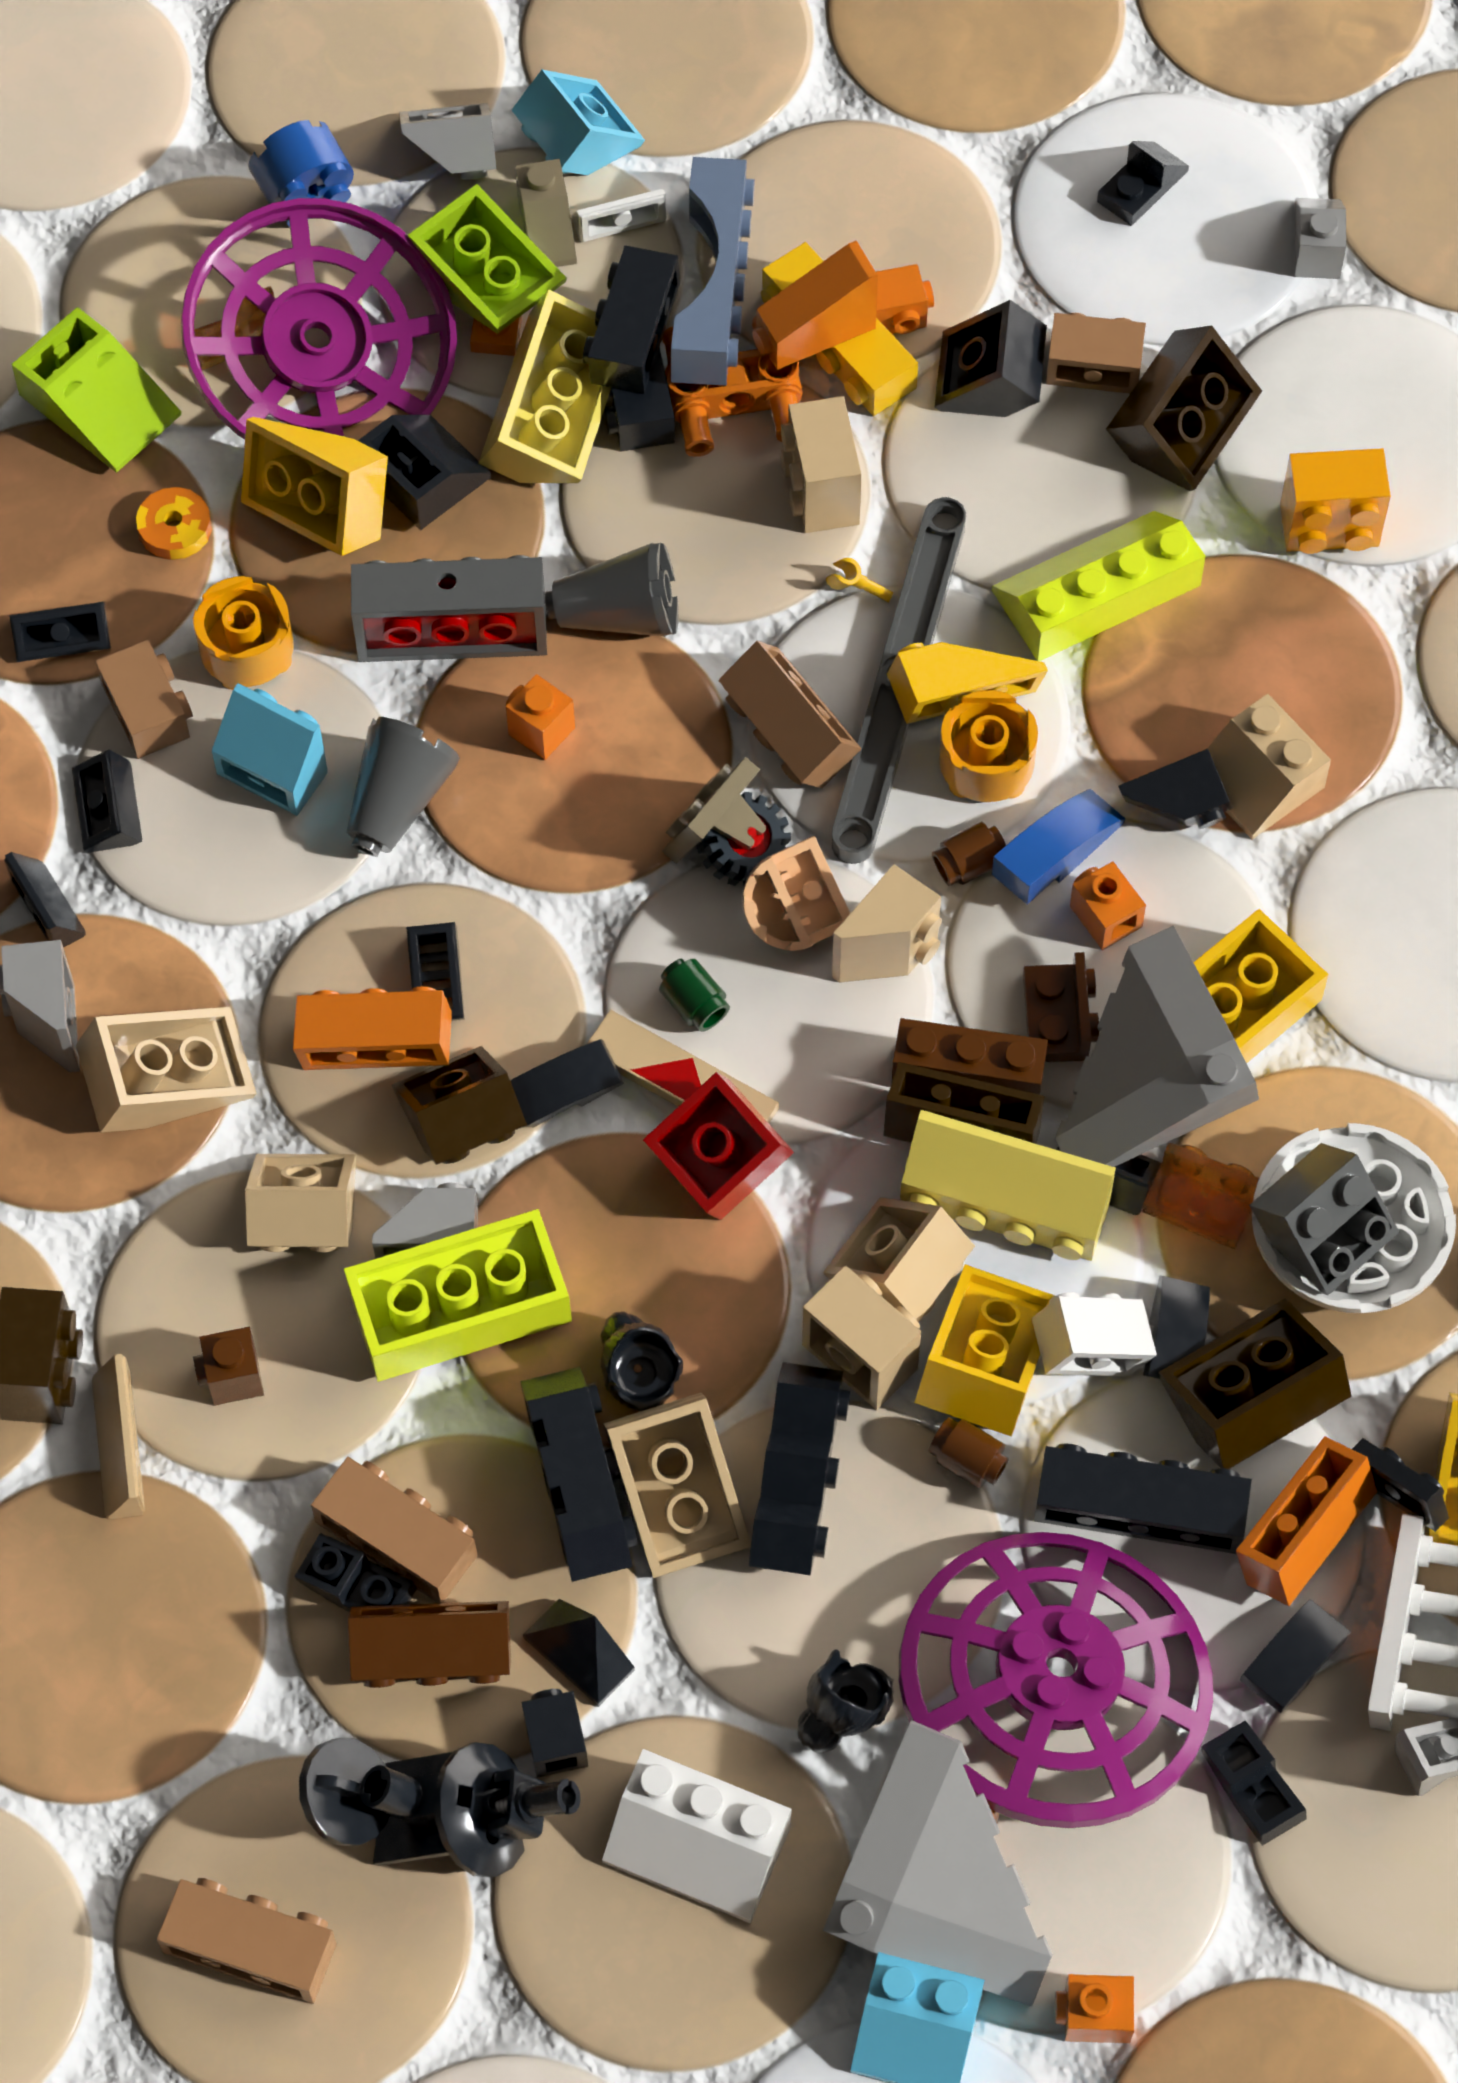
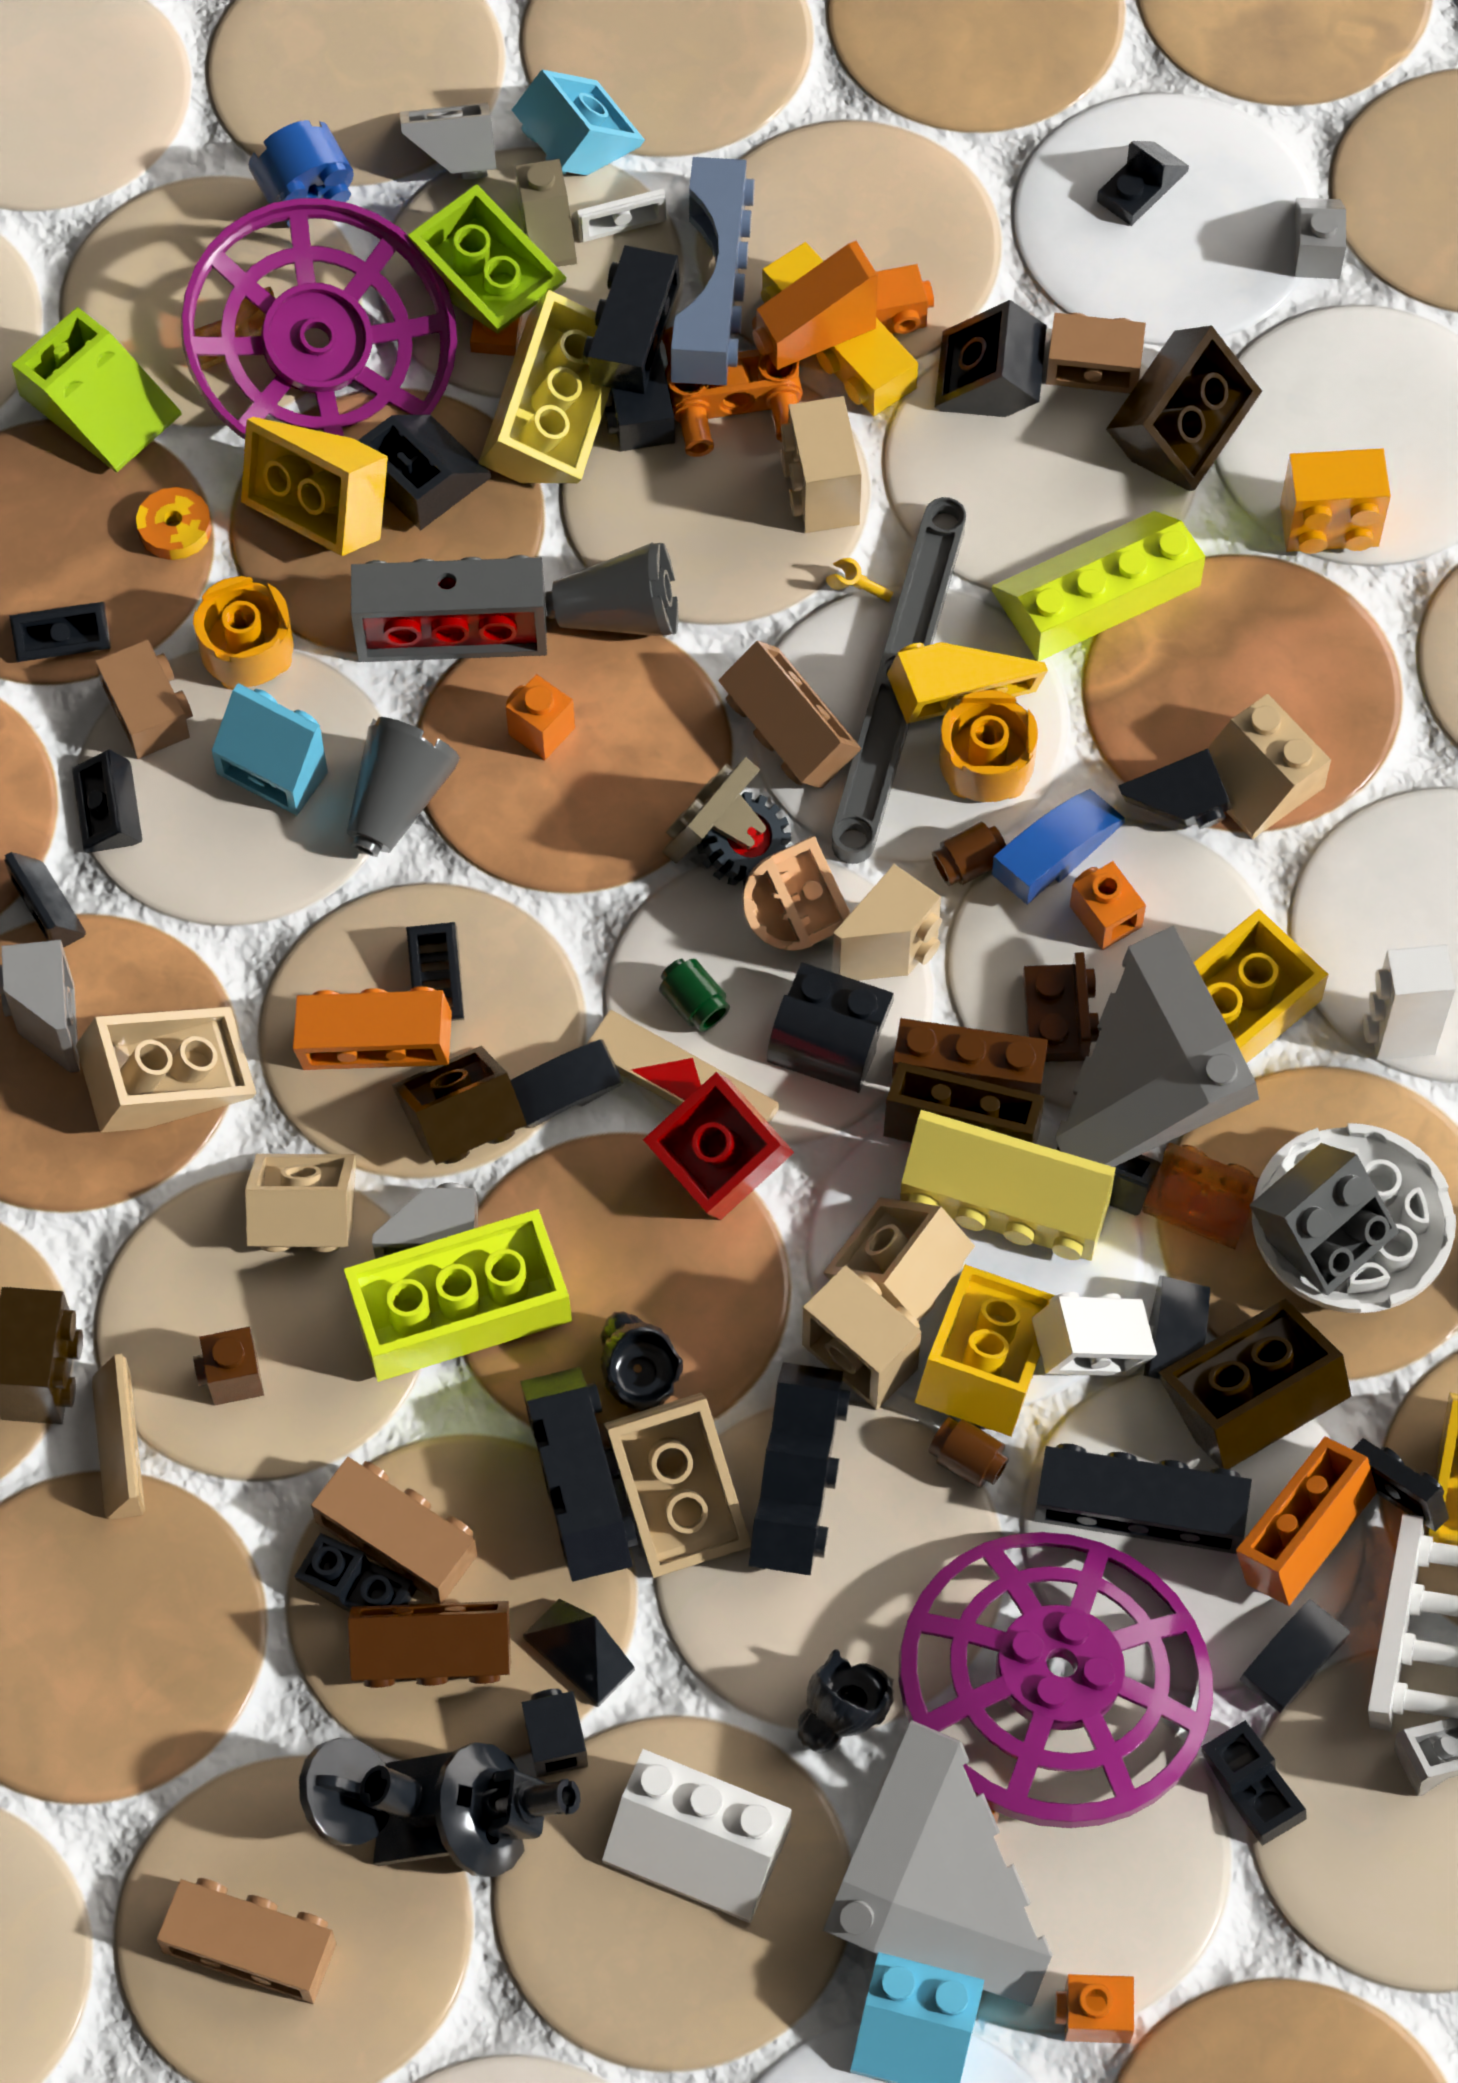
none -> black brick [767,962,894,1093]
none -> white brick [1363,944,1456,1060]

